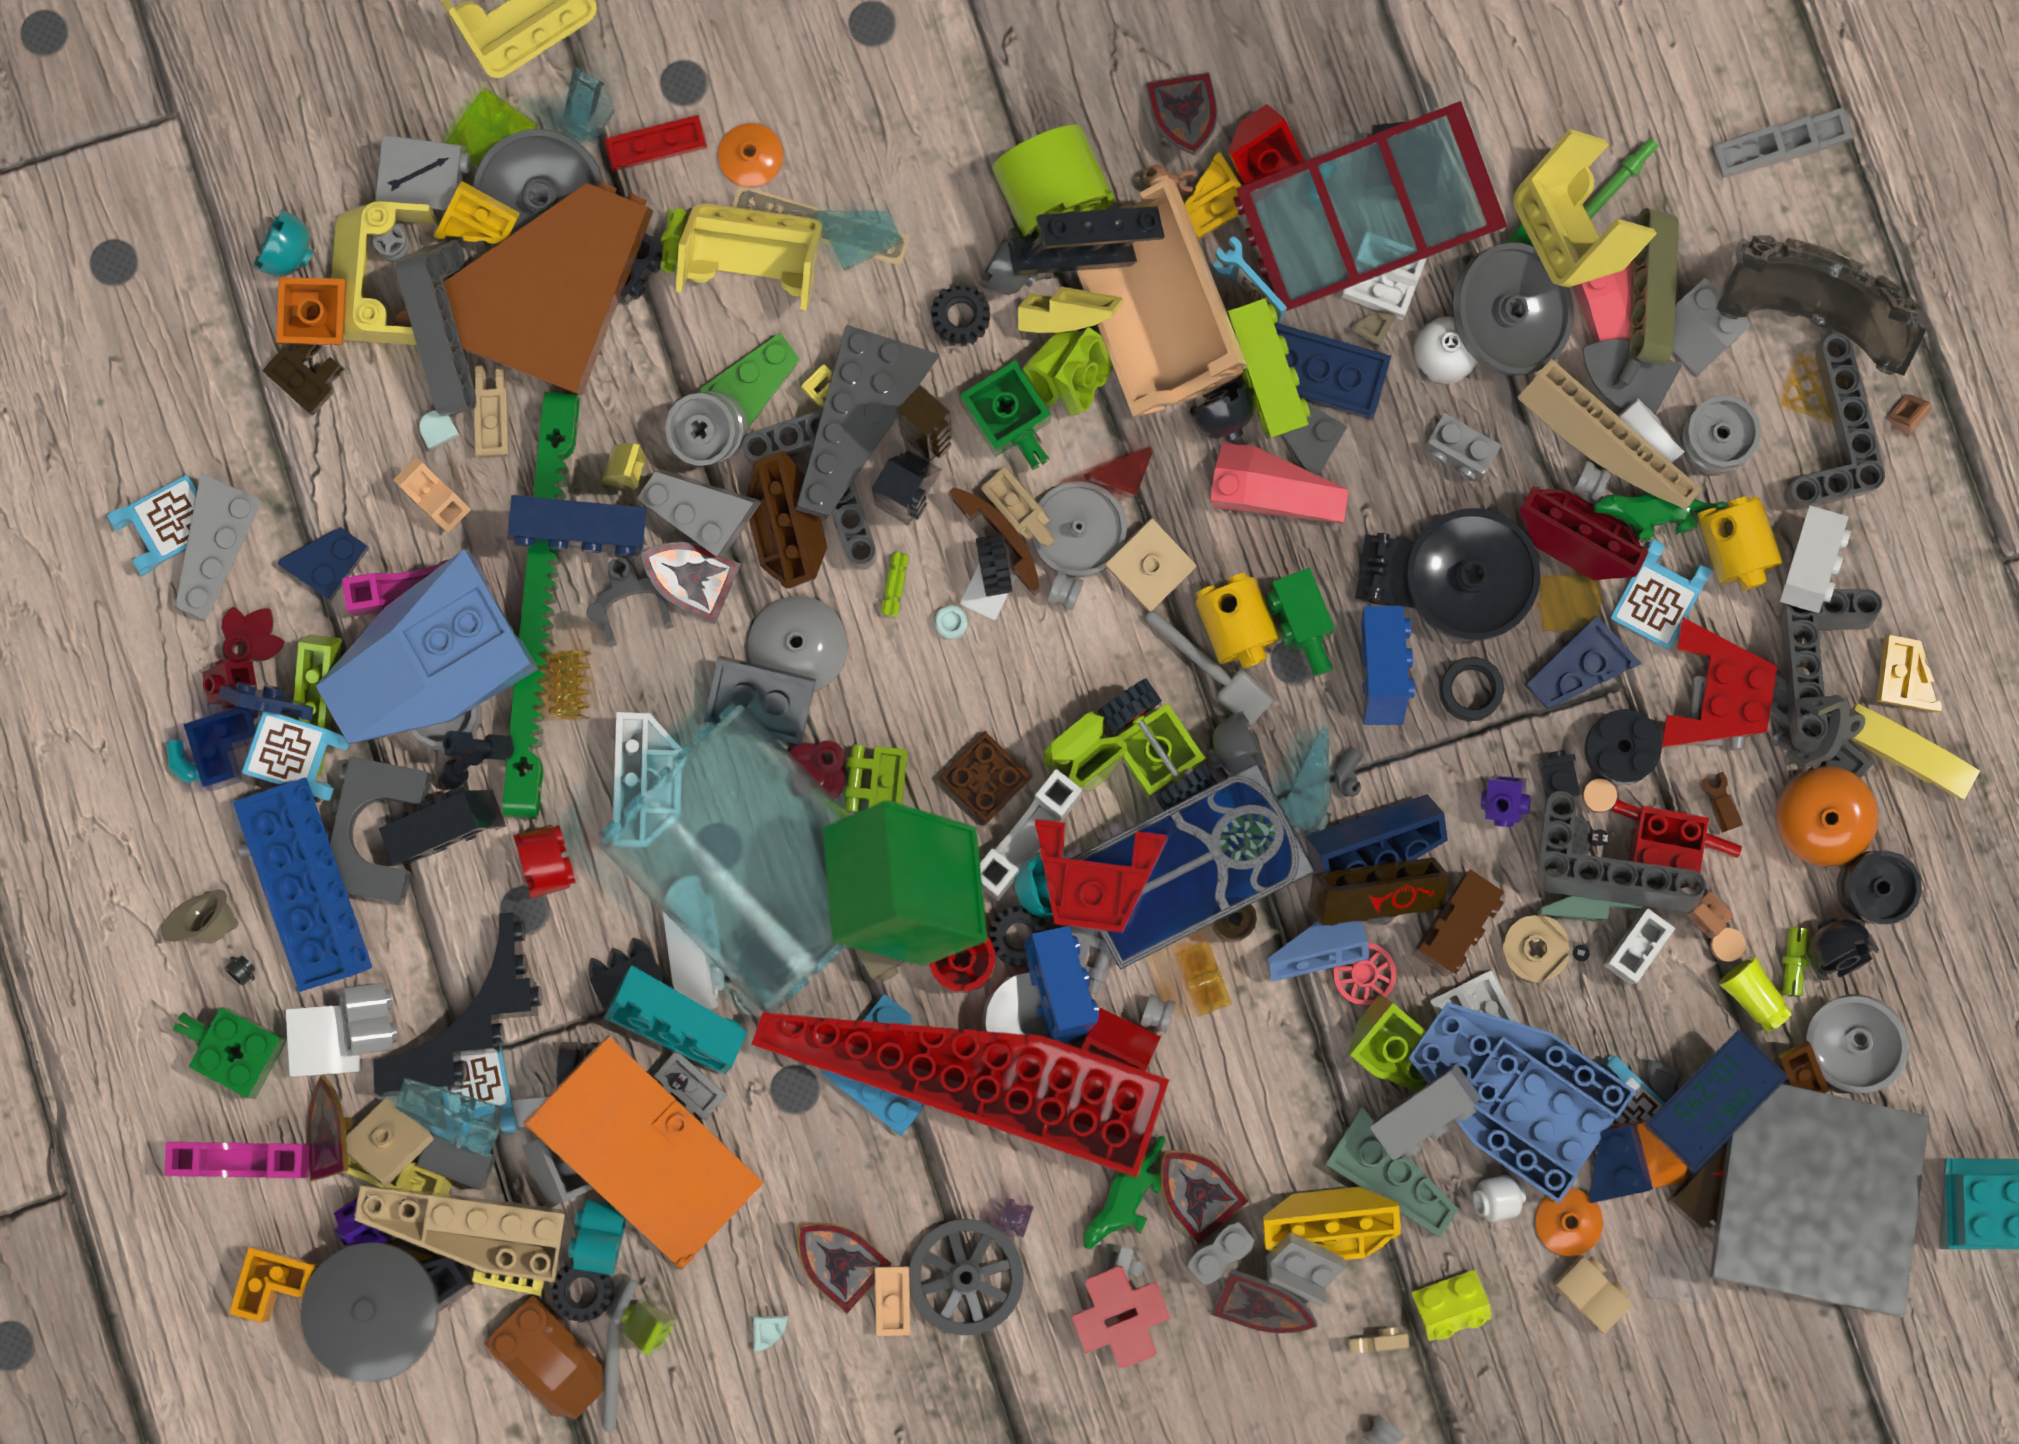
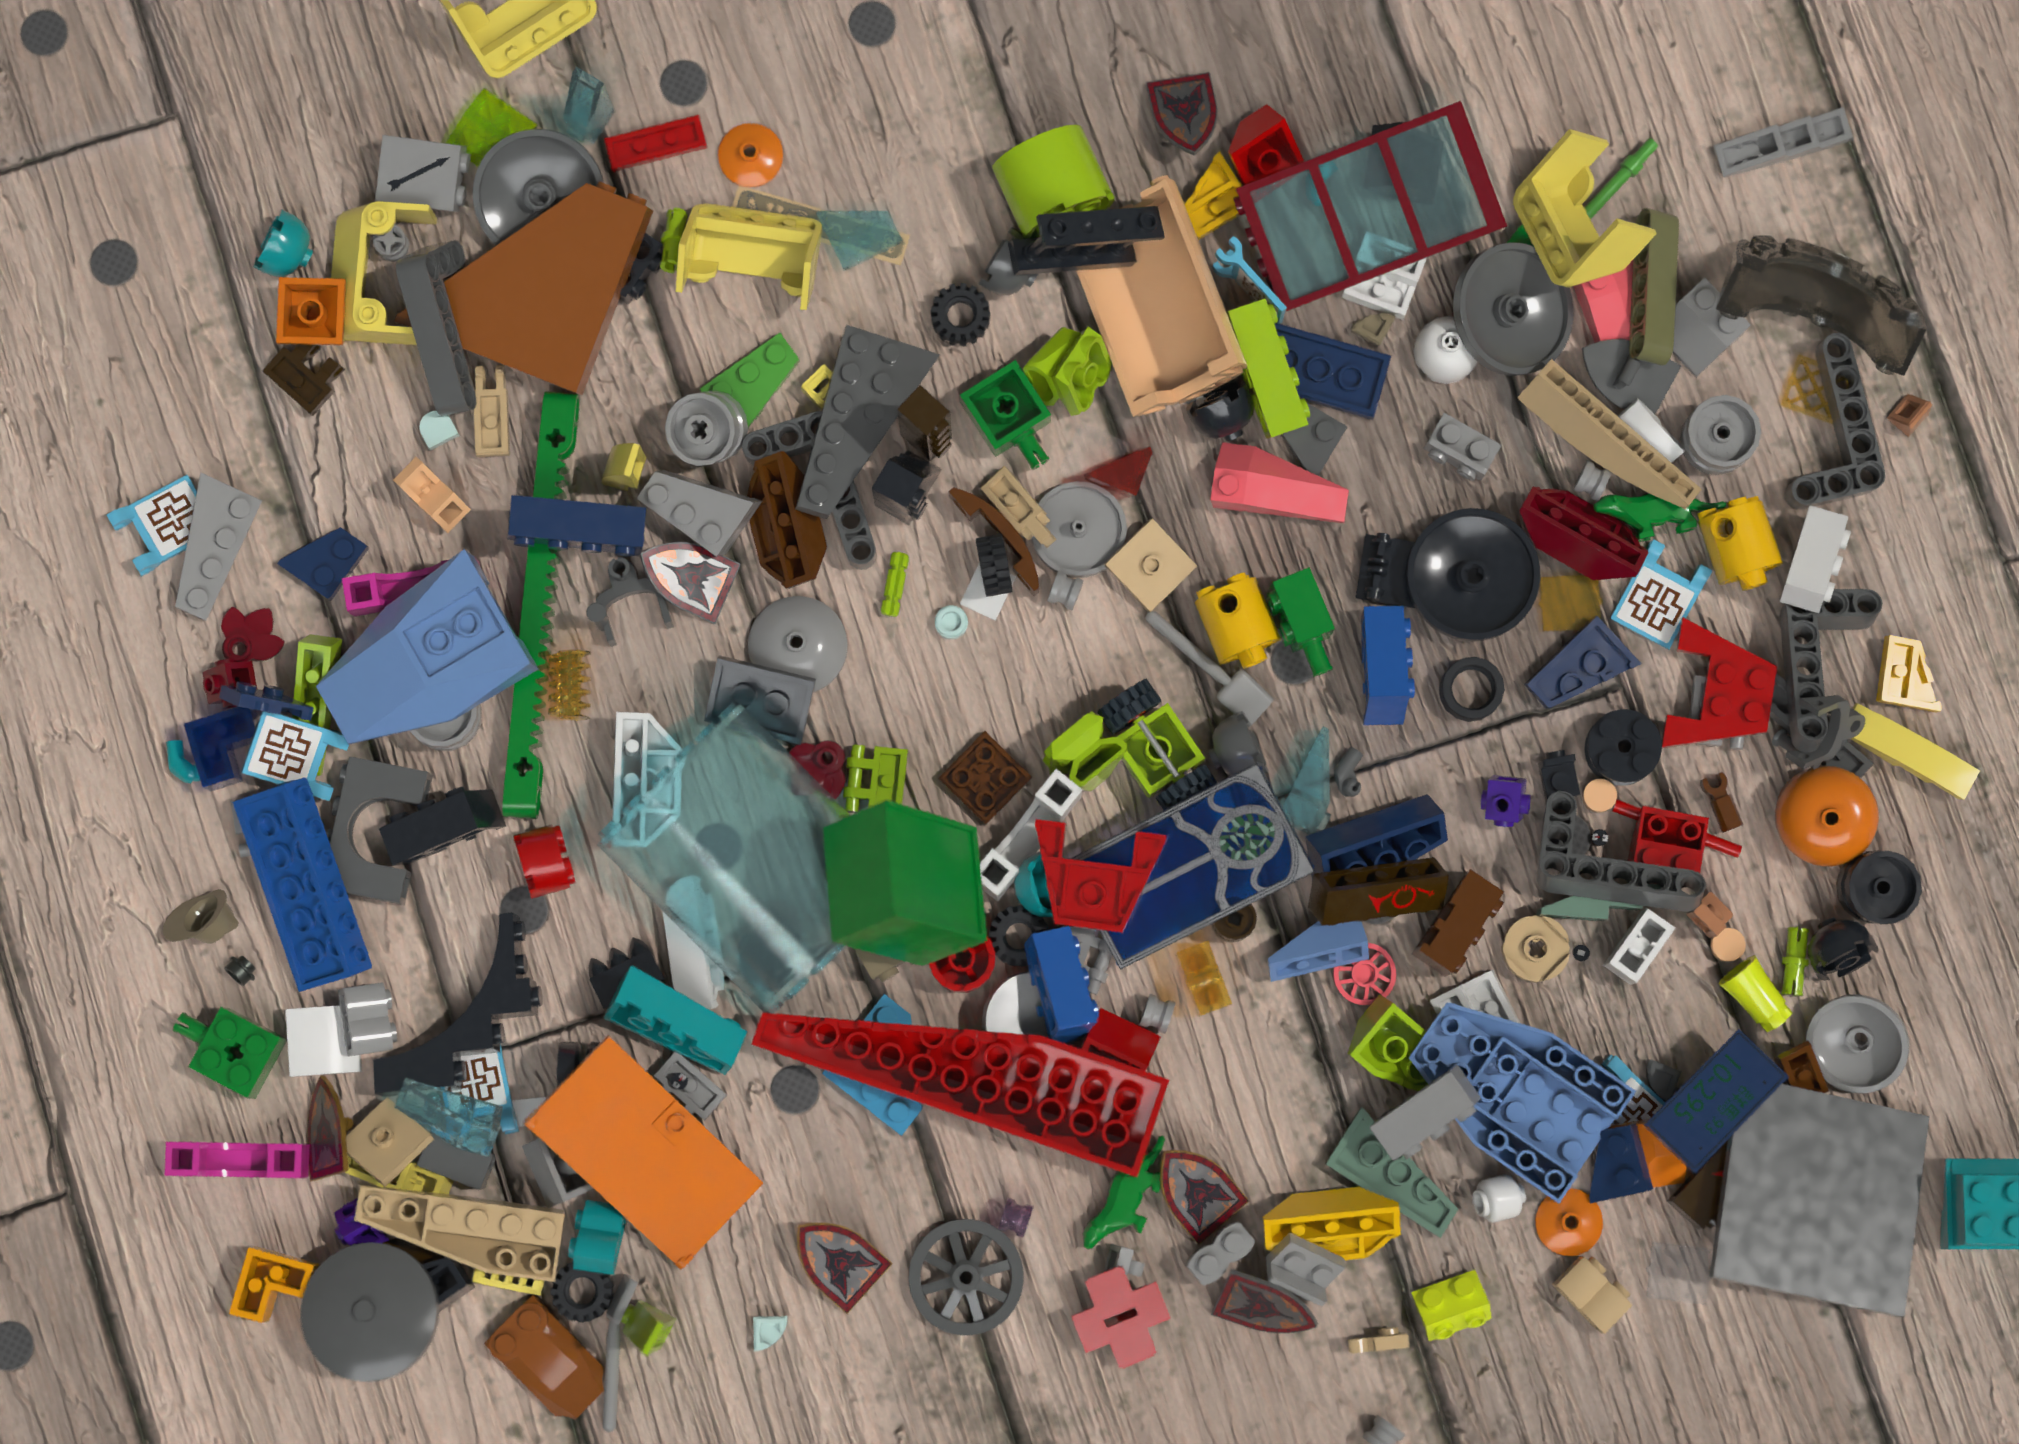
yellow wing [434,181,521,244] -> none
black bar [439,731,514,789] -> none
light nougat plate [875,1266,910,1336] -> none
light yellow slope [1018,287,1123,333] -> none
nougat arm [1143,165,1196,196] -> none

